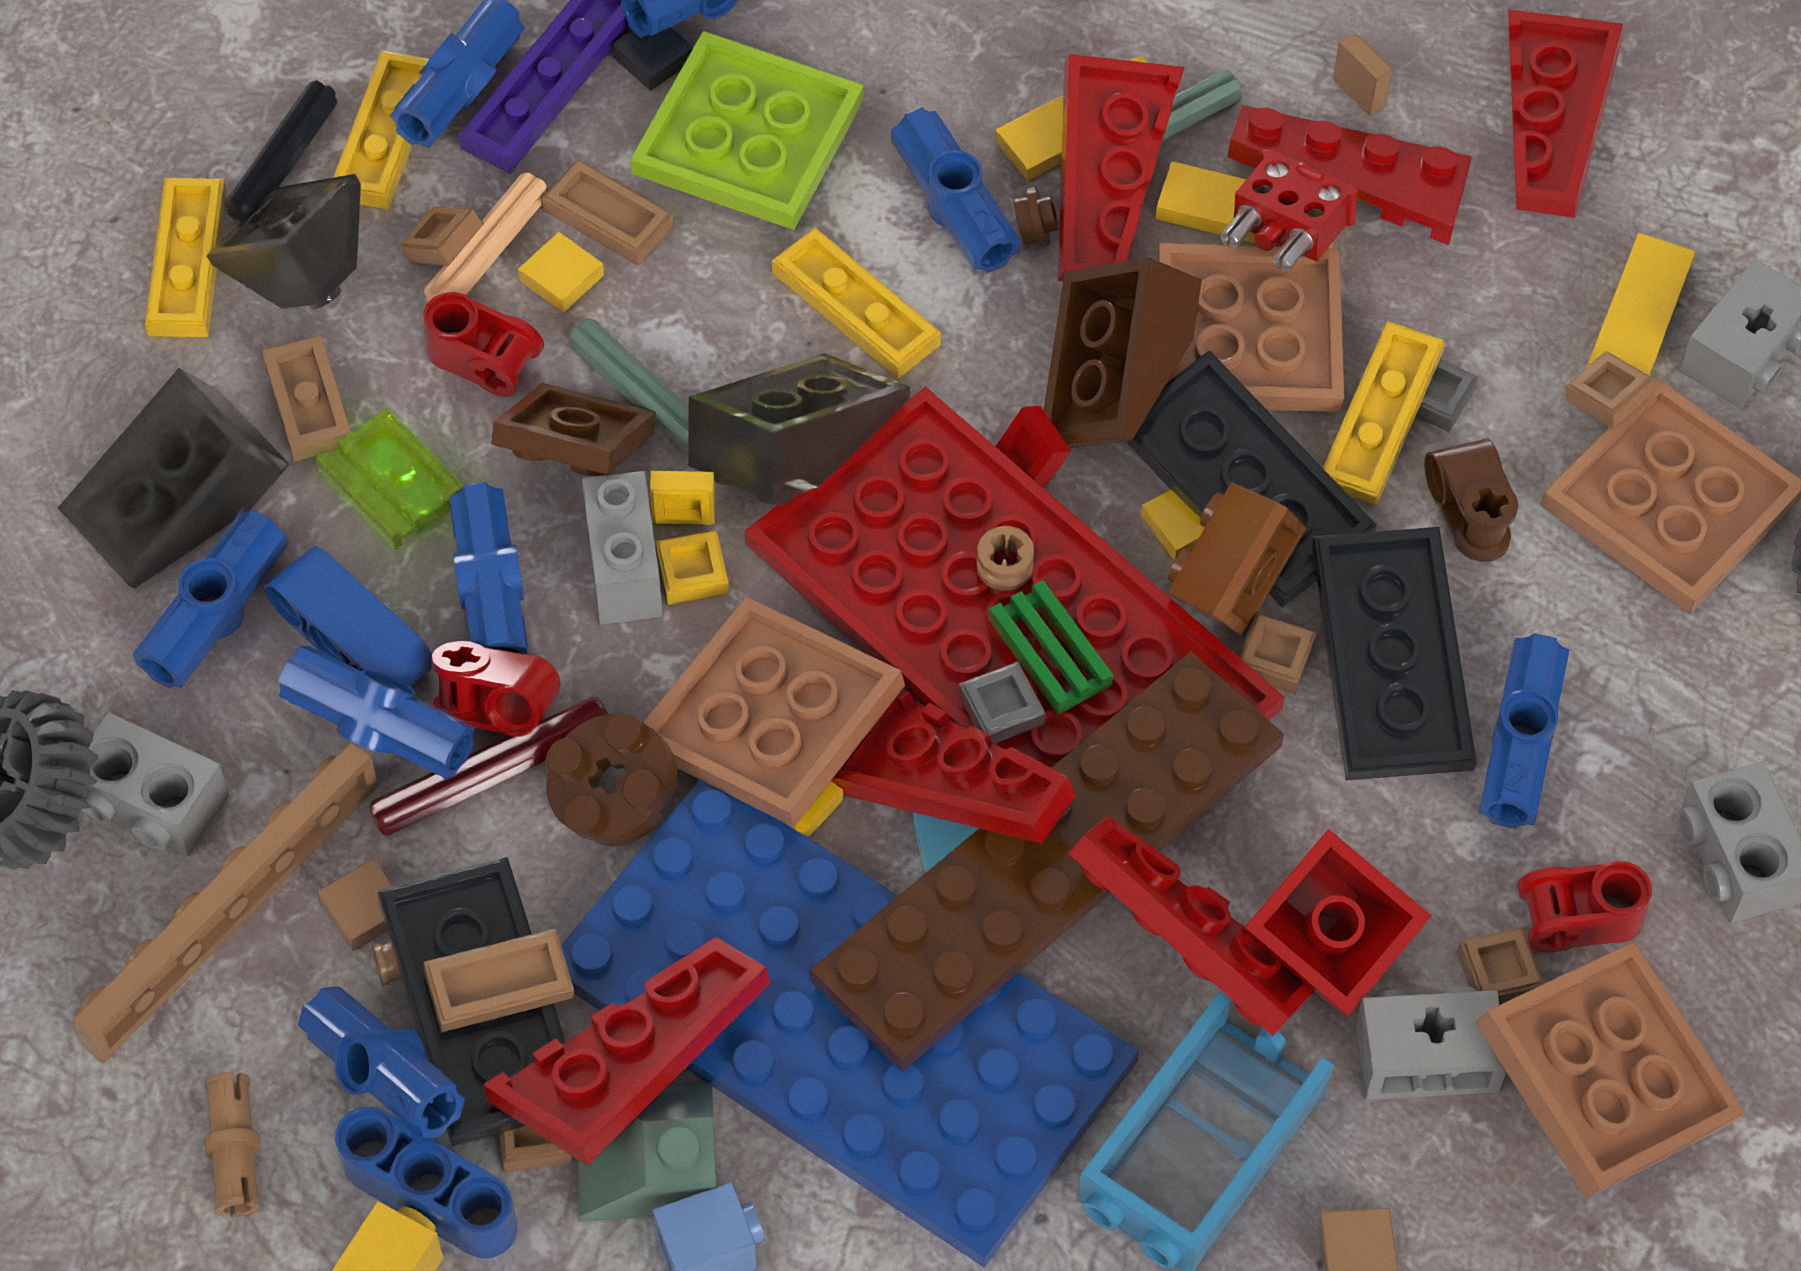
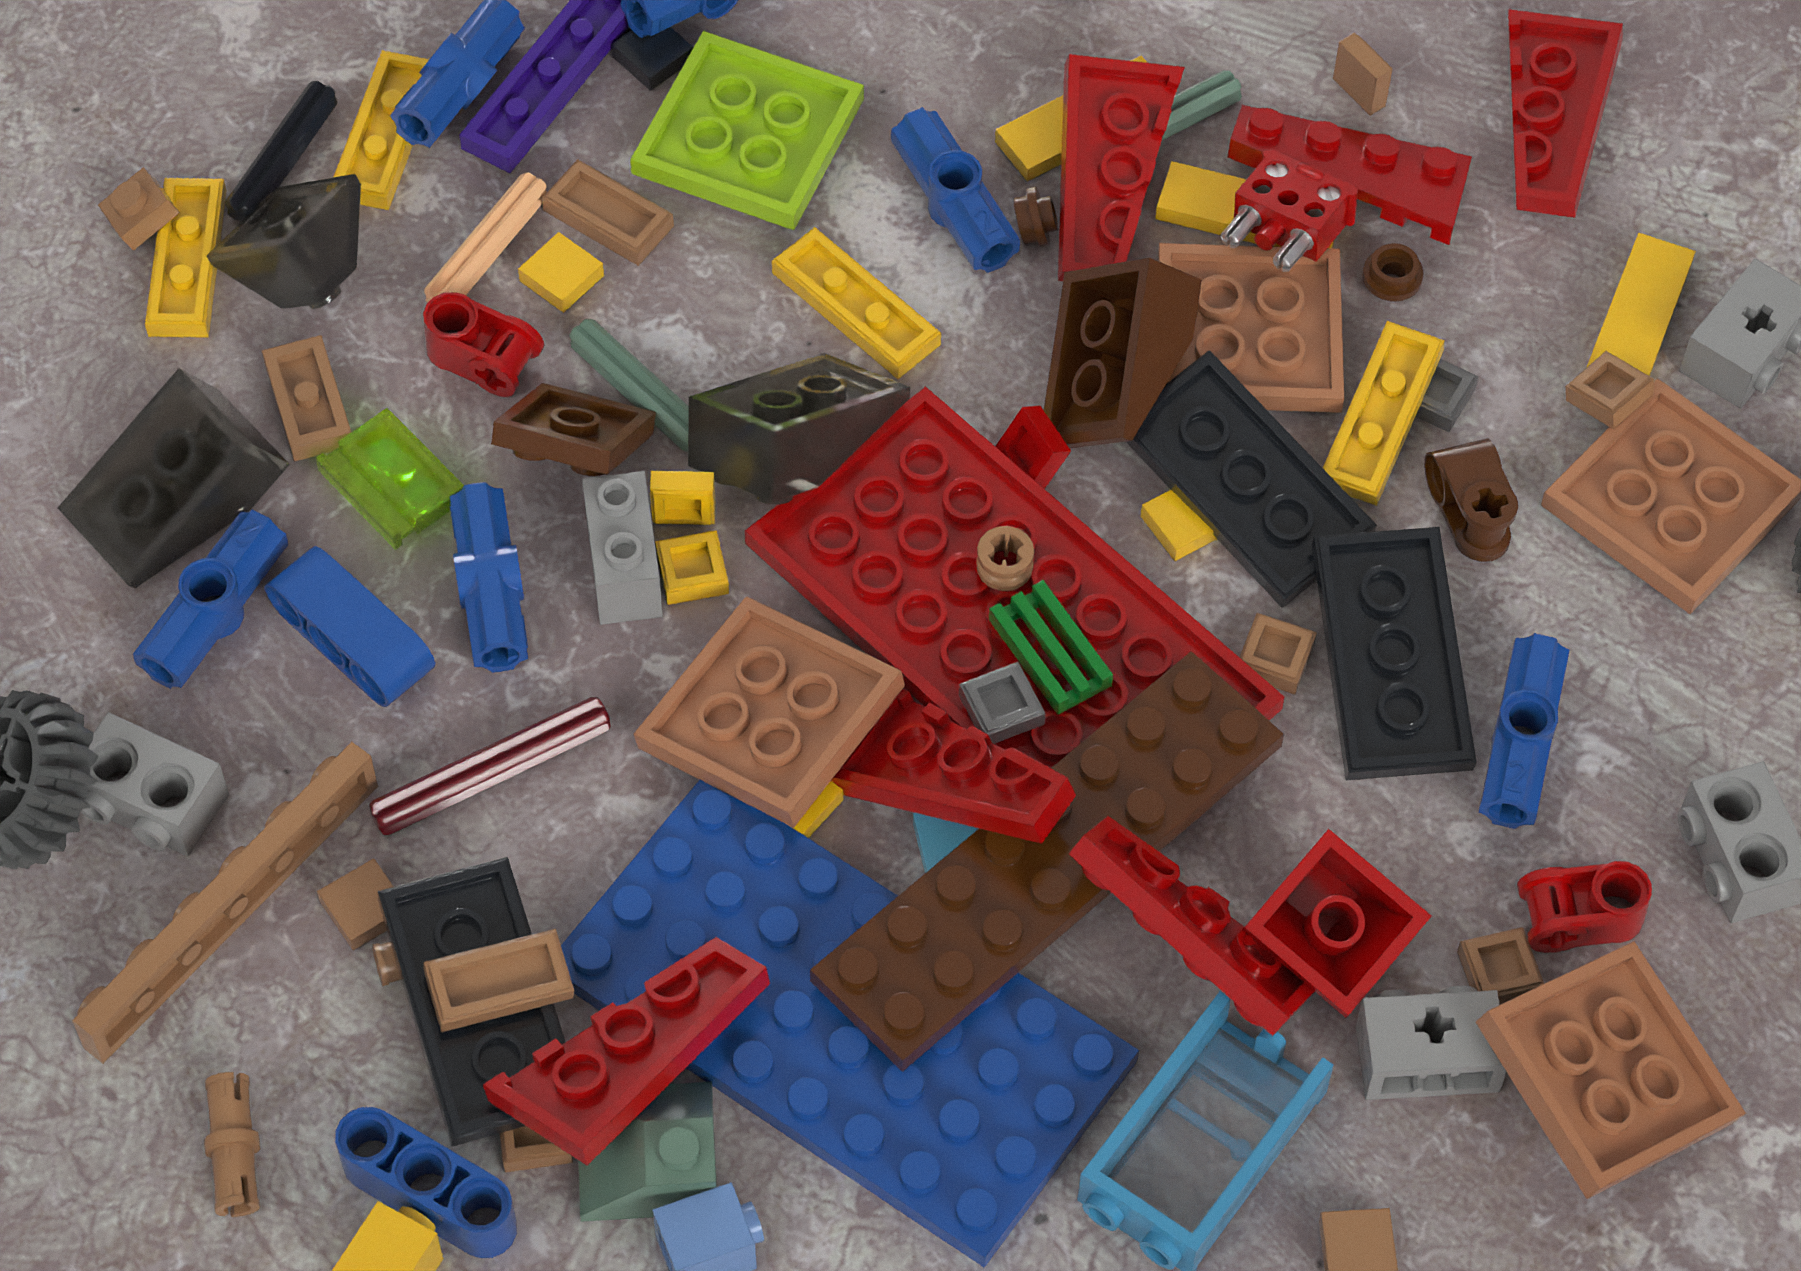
blue piece [278,646,475,778] -> none
blue piece [298,986,465,1138] -> none
medium nougat tile [400,207,483,266] -> none
red piece [432,641,561,737] -> none
reddish brown plate [546,712,678,846] -> none
dark orange slope [1168,482,1306,637] -> none
none -> medium nougat plate [98,167,180,251]
none -> reddish brown plate [1362,243,1424,302]

